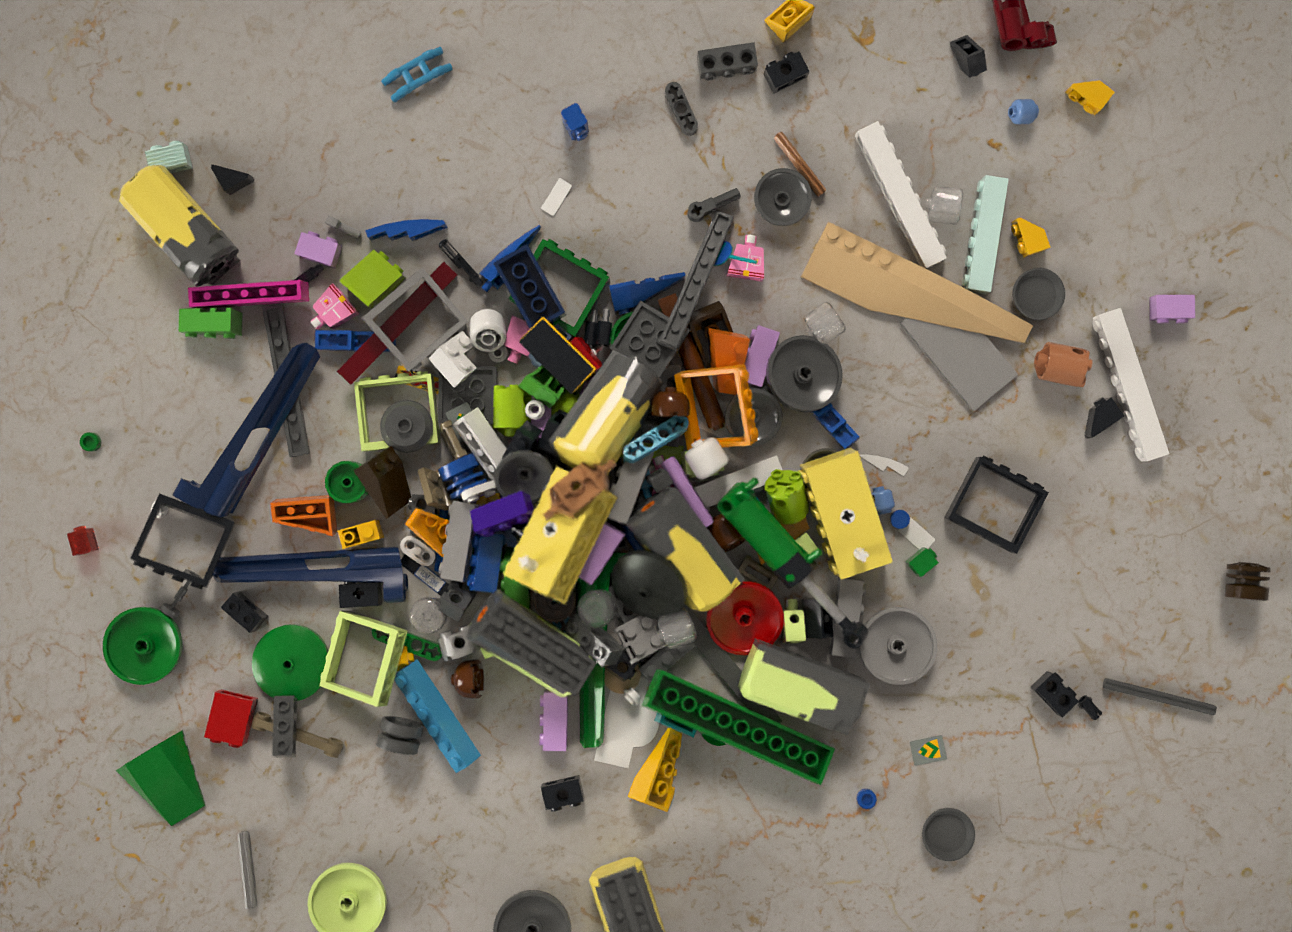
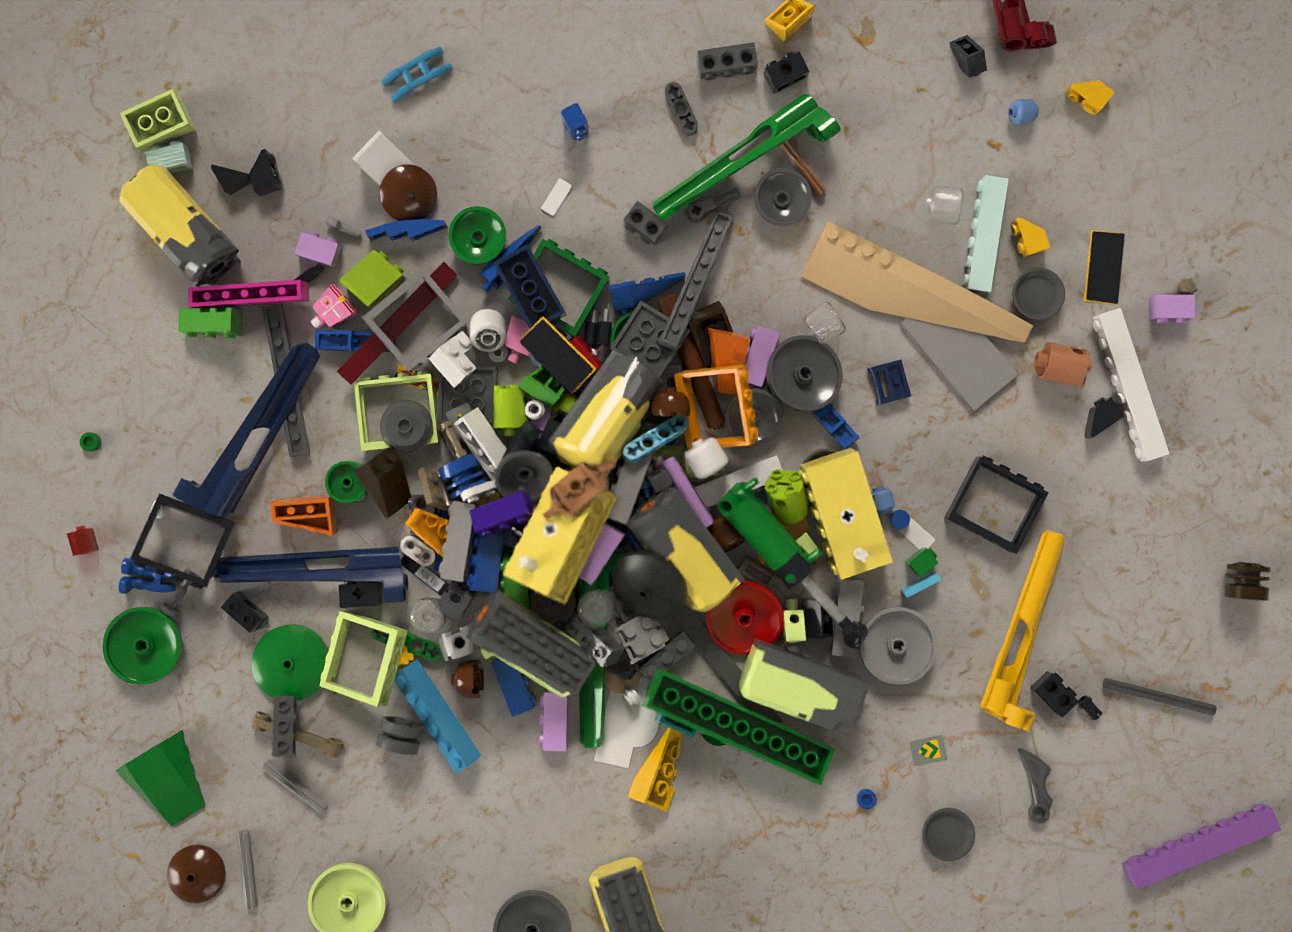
red brick [204,689,258,748] -> none
yellow slope [338,520,384,549] -> none
black piece [438,239,483,288] -> none
black brick [541,775,584,812] -> none
clear head [657,607,697,650] -> none
piece [714,241,758,266] -> none
bright pink torso [727,235,764,282] -> none
white brick [855,121,947,269] -> none
white sticker [859,454,909,476] -> none
none -> blue piece [118,558,177,594]
none -> yellowish green brick [120,89,196,154]
none -> reddish brown dish [167,844,226,903]
none -> black slope [249,149,282,196]
none -> light grey axle [262,760,328,813]
none -> white slope [352,131,414,186]
none -> reddish brown dish [379,164,437,221]
none -> green dish [448,206,506,264]
none -> blue brick [491,658,537,717]
none -> dark grey brick [624,201,668,245]
none -> green panel [652,94,841,219]
none -> dark blue plate [867,359,911,405]
none -> medium azure tile [900,573,941,598]
none -> yellow panel [979,530,1065,732]
none -> dark grey piece [1017,748,1053,824]
none -> black sticker [1084,230,1125,305]
none -> medium lavender brick [1122,804,1281,889]
none -> dark tan plate [1177,277,1198,295]

